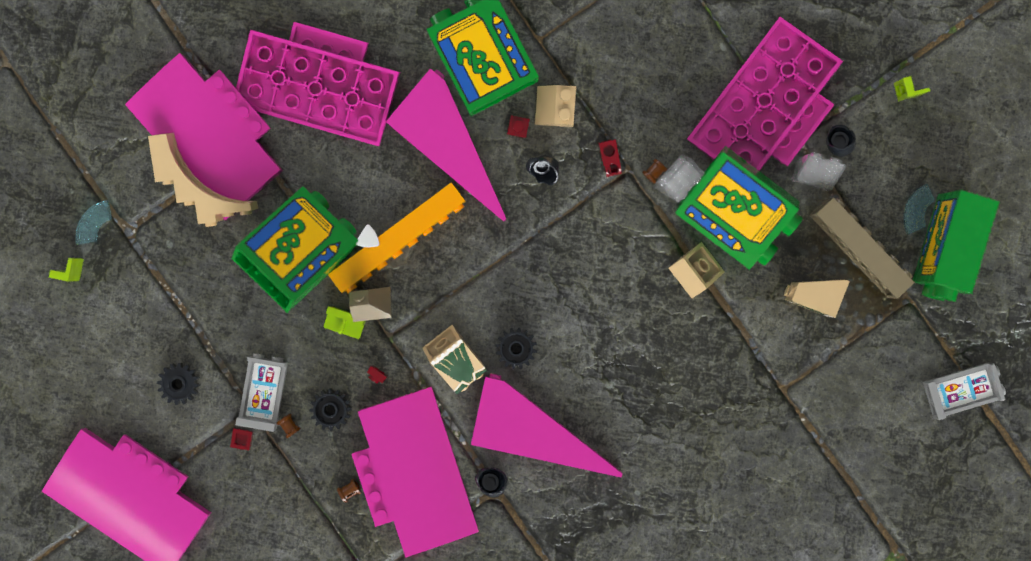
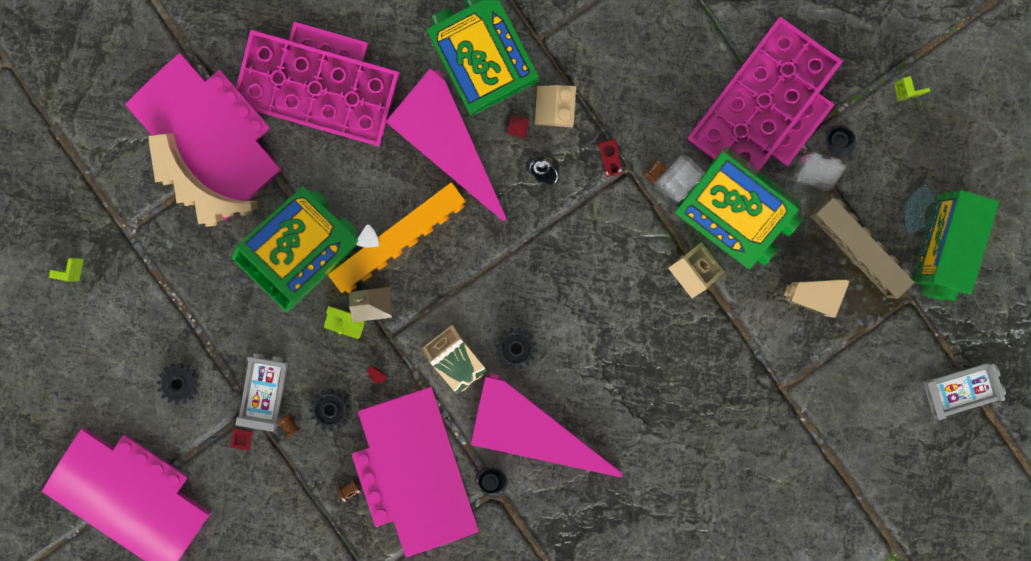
clear light blue tile [76,200,112,245] -> none

